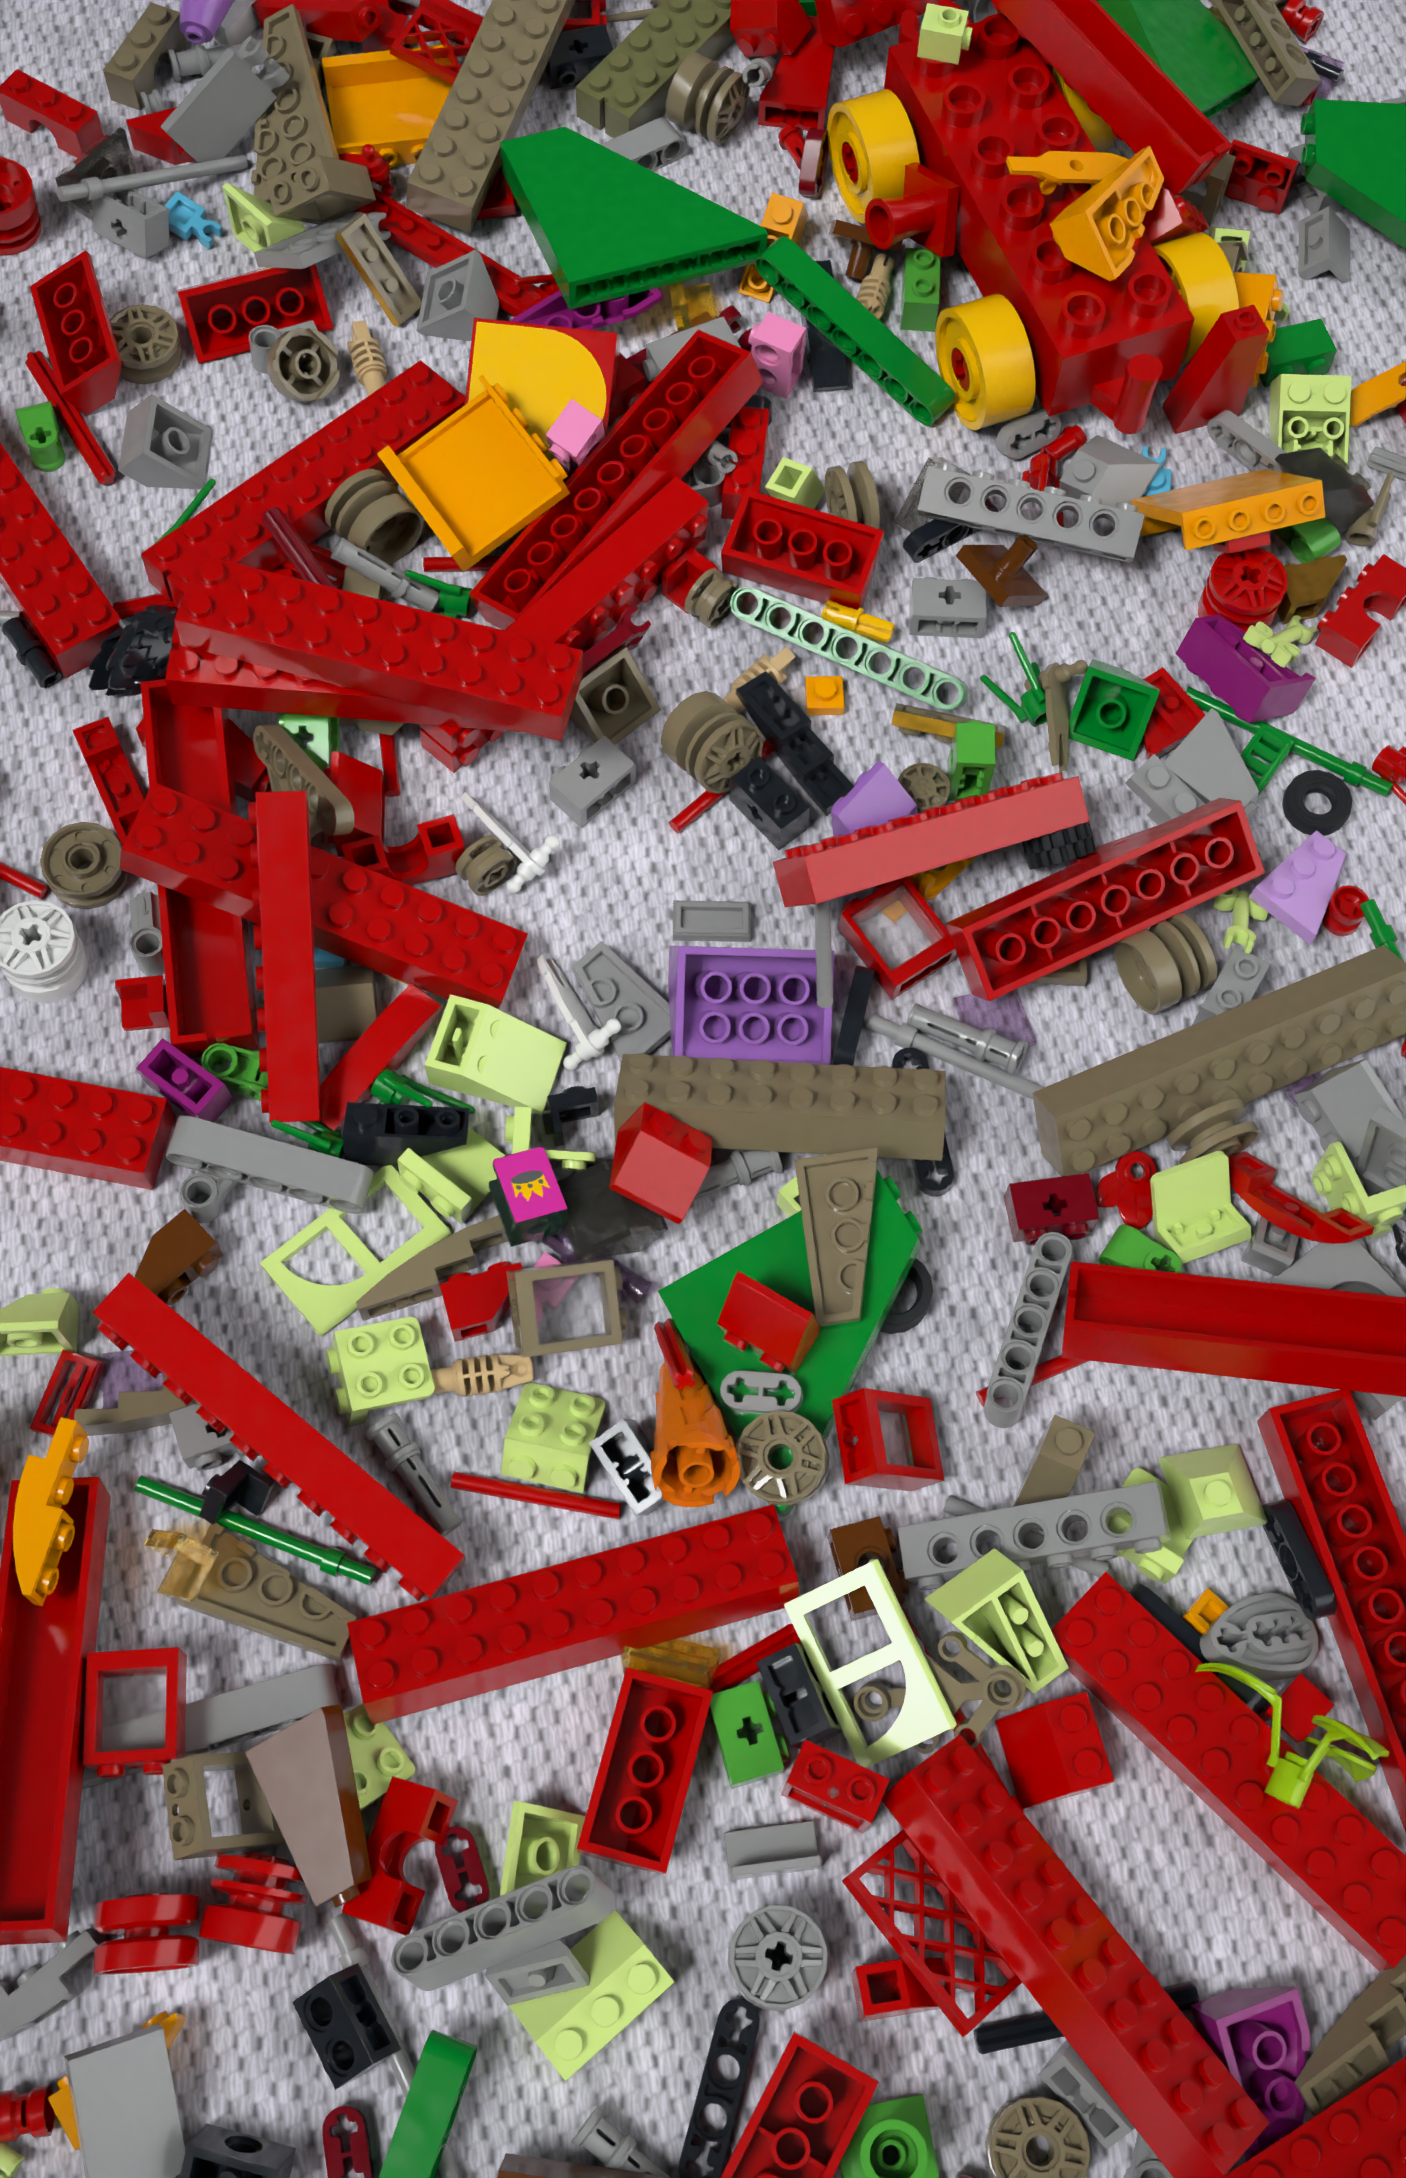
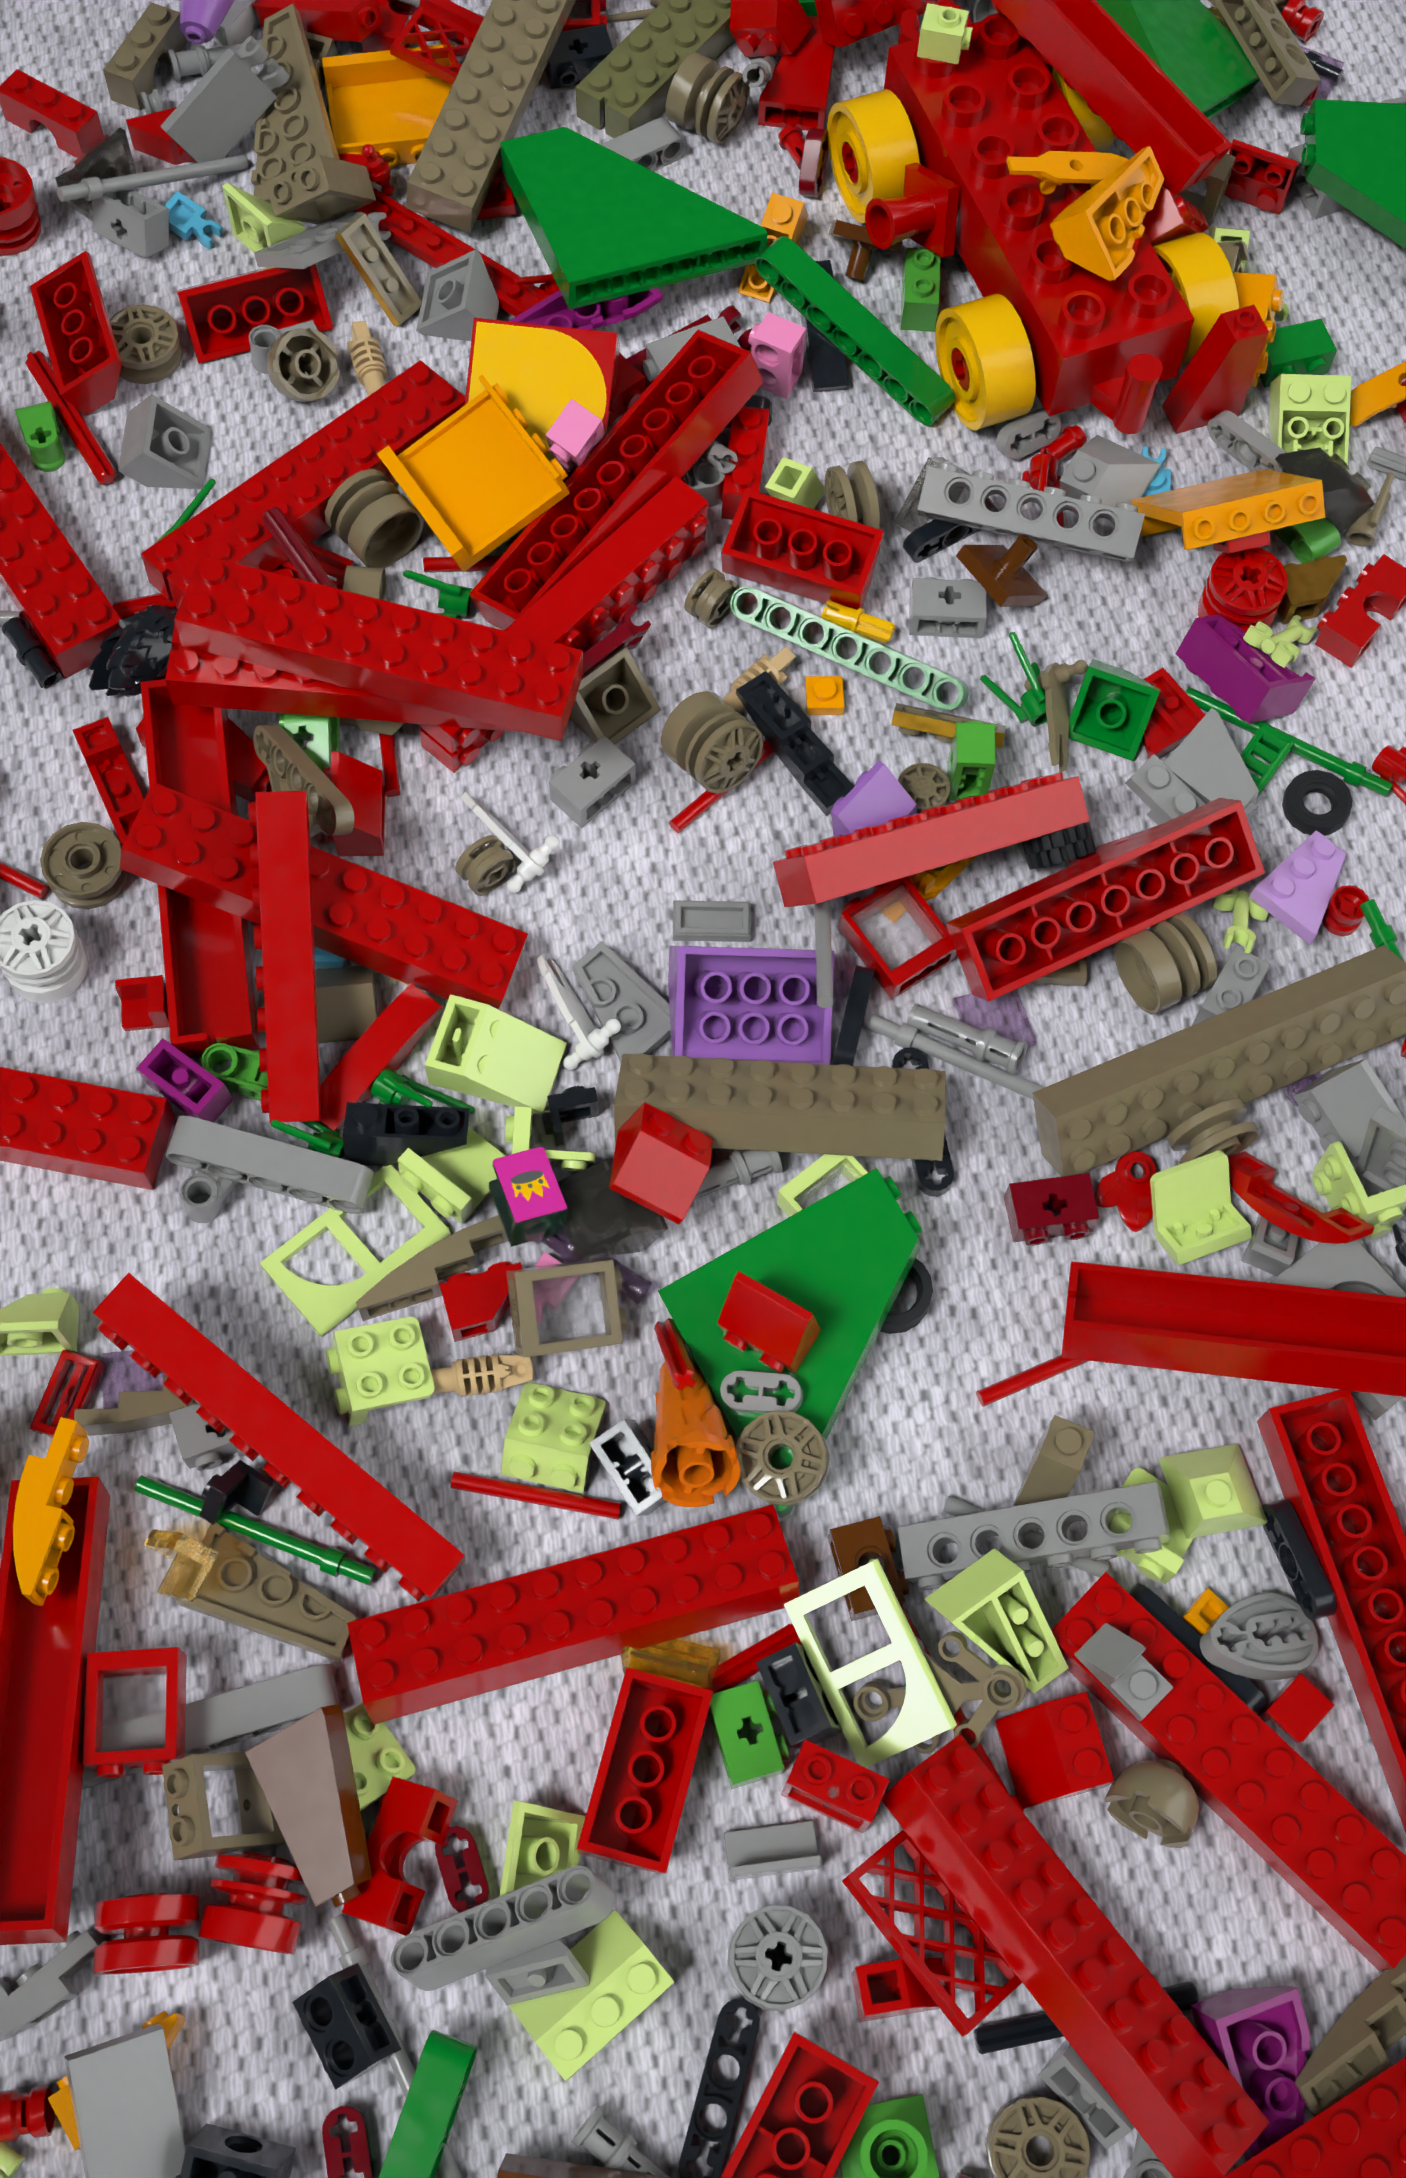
light grey piece [129,892,165,976] -> none
reddish brown slope [135,1209,223,1305] -> none
light grey pin [330,537,440,612] -> none
red arch [341,814,465,886] -> none
light grey pin [365,1413,463,1537] -> none
red panel [661,547,718,614] -> none
clear yellow panel [669,281,718,332] -> none
black brick [729,756,810,850] -> none
dark tan wing [795,1147,879,1327] -> none
red window [832,1388,945,1491] -> none
tan hinge [856,254,895,320] -> none
light grey beam [984,1232,1072,1428] -> none
bright green piece [1098,1225,1182,1273] -> none
lime plant [1195,1663,1390,1809] -> none
light grey panel [1298,206,1350,283] -> none
none -> light grey slope [1074,1623,1173,1722]
none -> dark tan cylinder [1105,1759,1199,1848]

